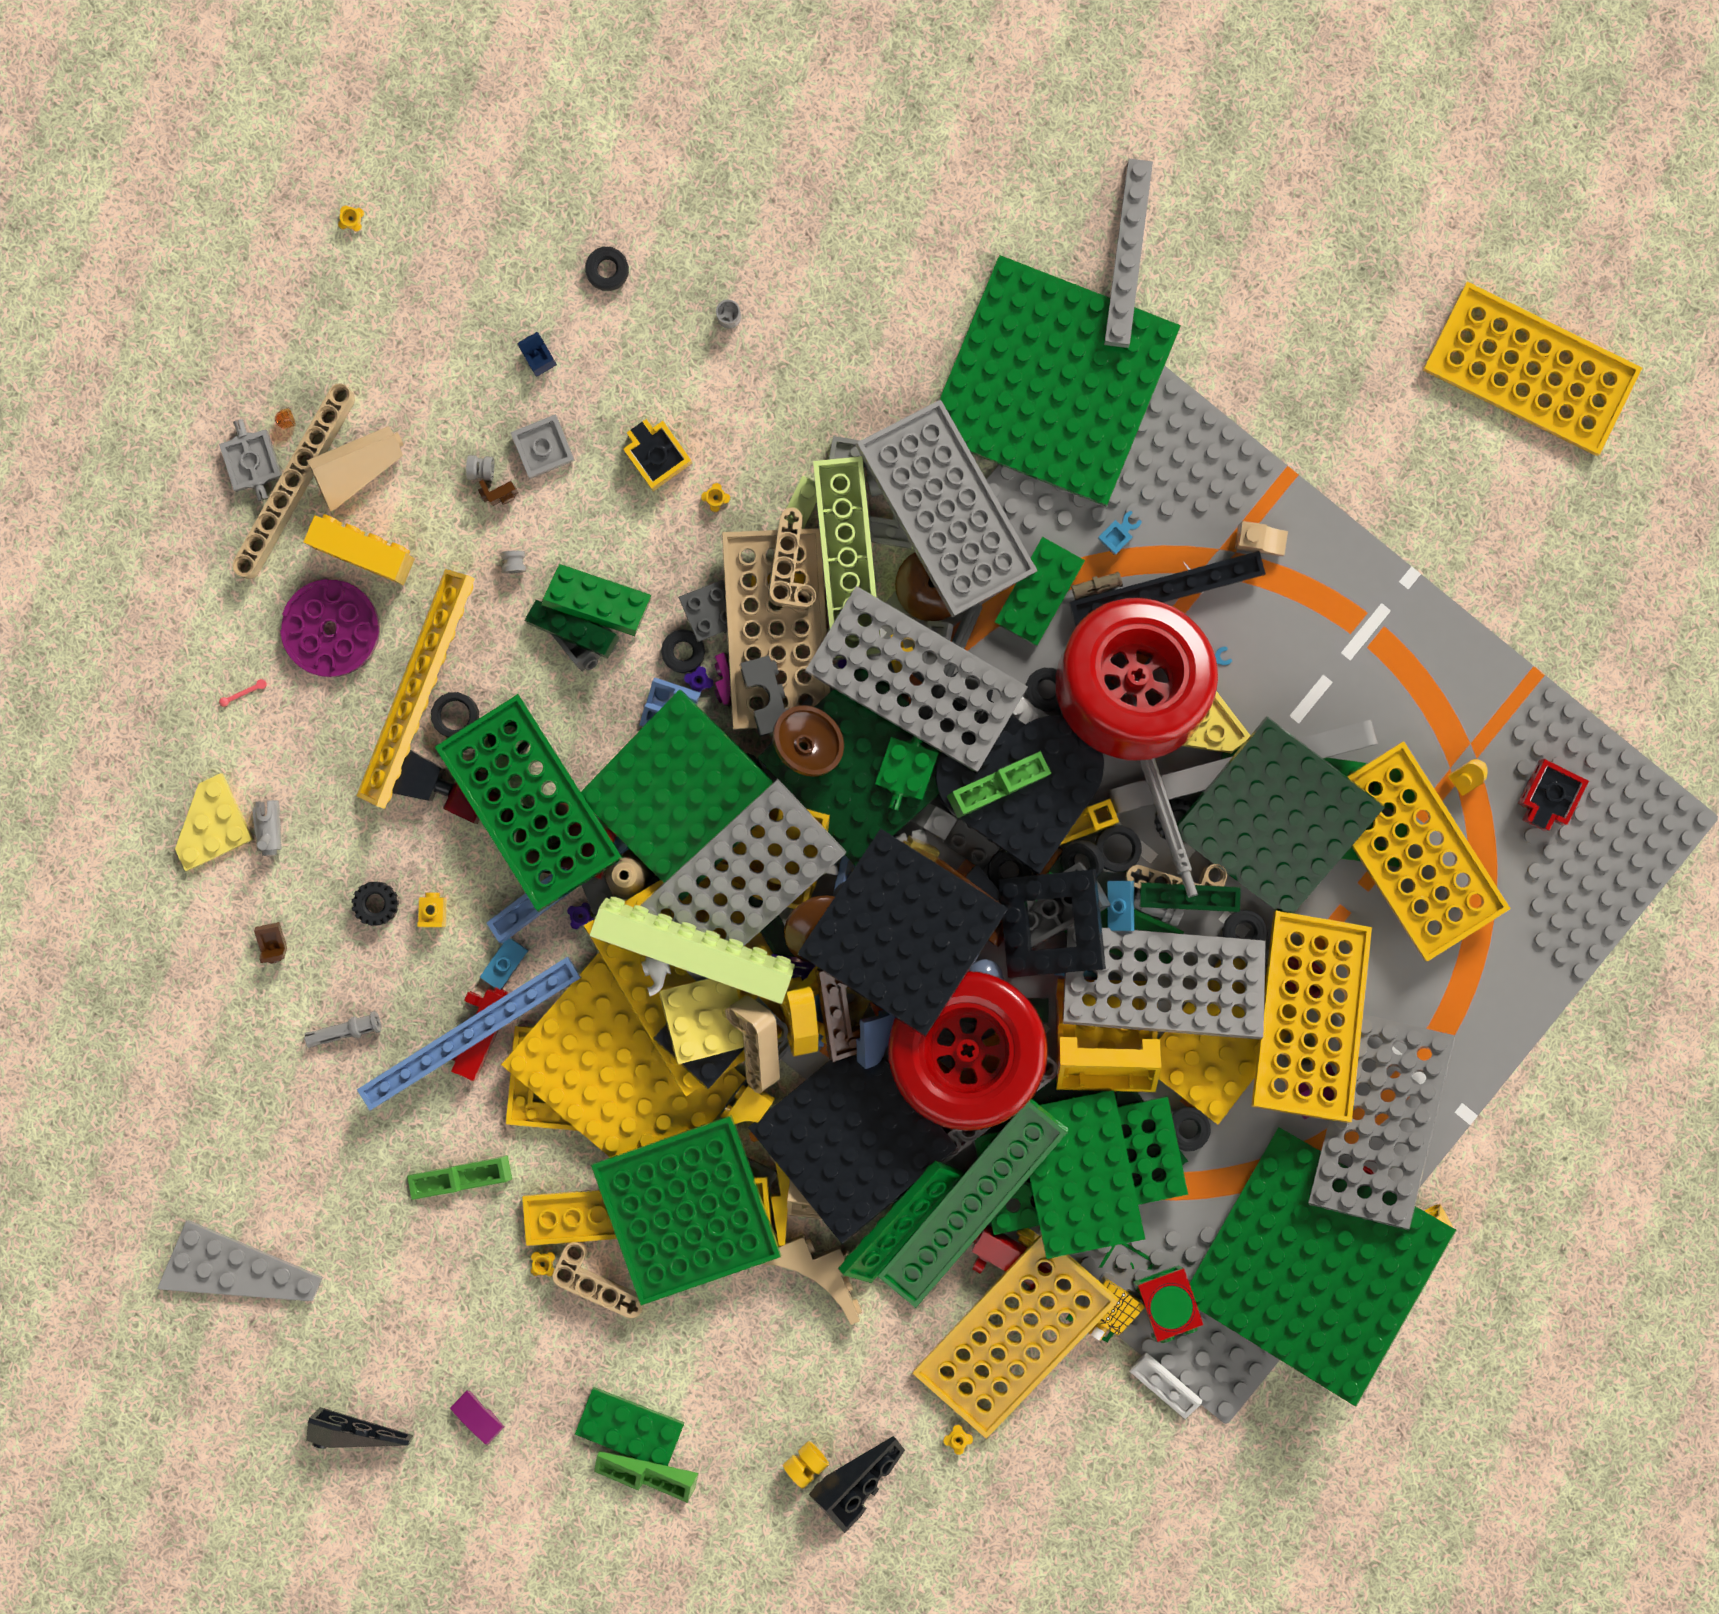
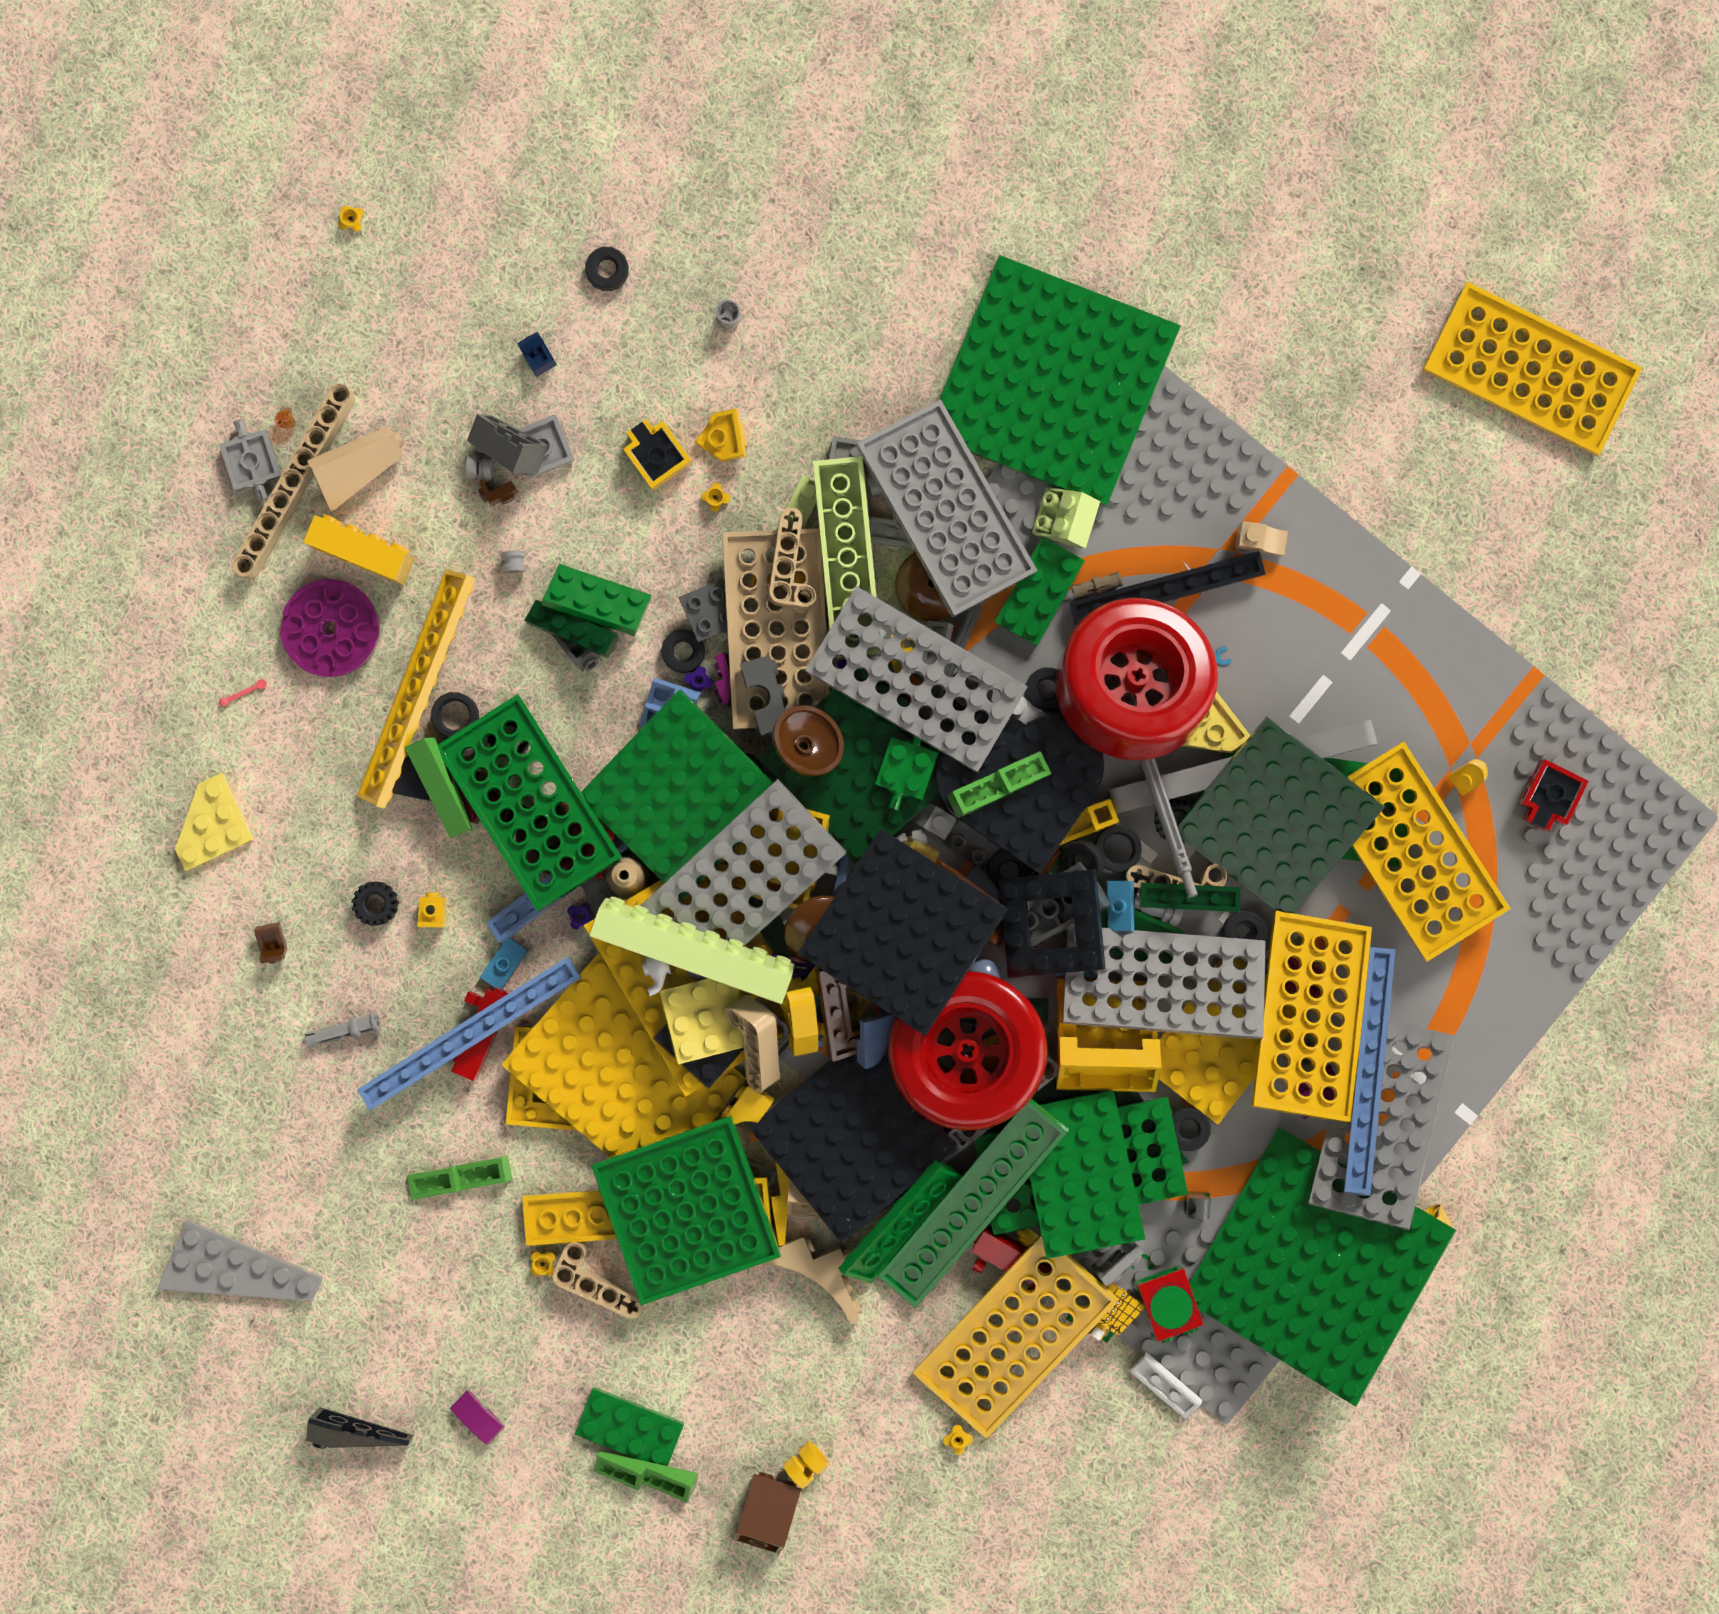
light grey piece [253,800,282,856] -> none
black wedge [809,1436,905,1533] -> none
dark azure plate [1097,511,1142,555] -> none
light grey plate [1104,158,1153,348] -> none
none -> bright green slope [405,737,473,838]
none -> dark grey wedge [467,414,548,475]
none -> yellow plate [694,408,747,462]
none -> reddish brown slope [733,1472,801,1555]
none -> yellowish green slope [1032,487,1100,548]
none -> light grey plate [1091,1242,1144,1286]
none -> dark grey leg [1184,1191,1211,1219]
none -> medium blue plate [1344,947,1396,1196]

